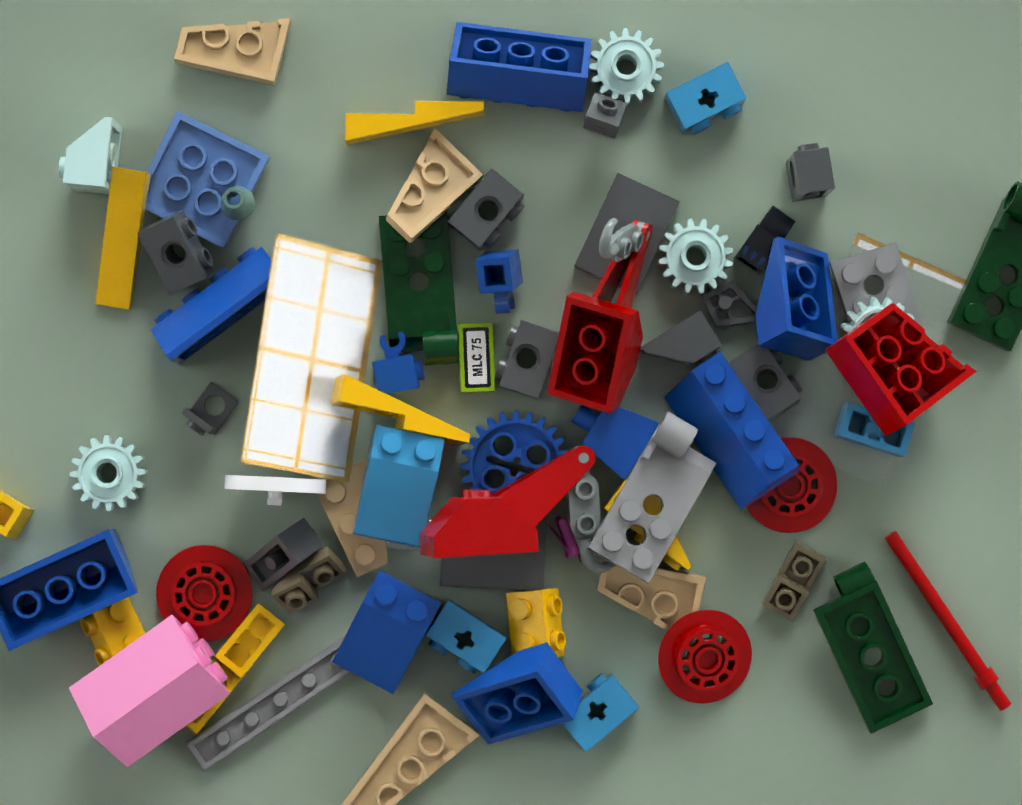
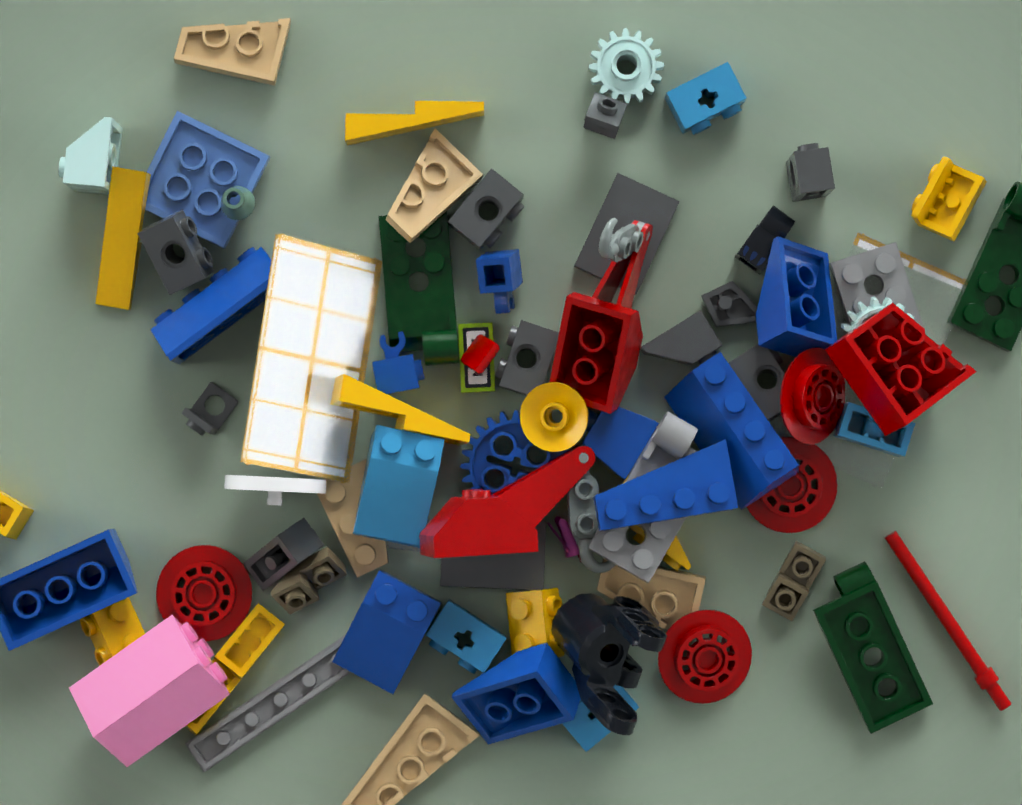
light aqua gear [70,435,148,511] -> none
blue slope [446,22,592,112] -> none
light aqua gear [658,218,733,294] -> none
none -> red slope [460,334,500,375]
none -> yellow dish [520,382,588,452]
none -> black piece [551,593,667,735]
none -> blue wing [593,439,738,531]
none -> red wheel [780,348,845,444]
none -> yellow bracket [911,156,987,242]

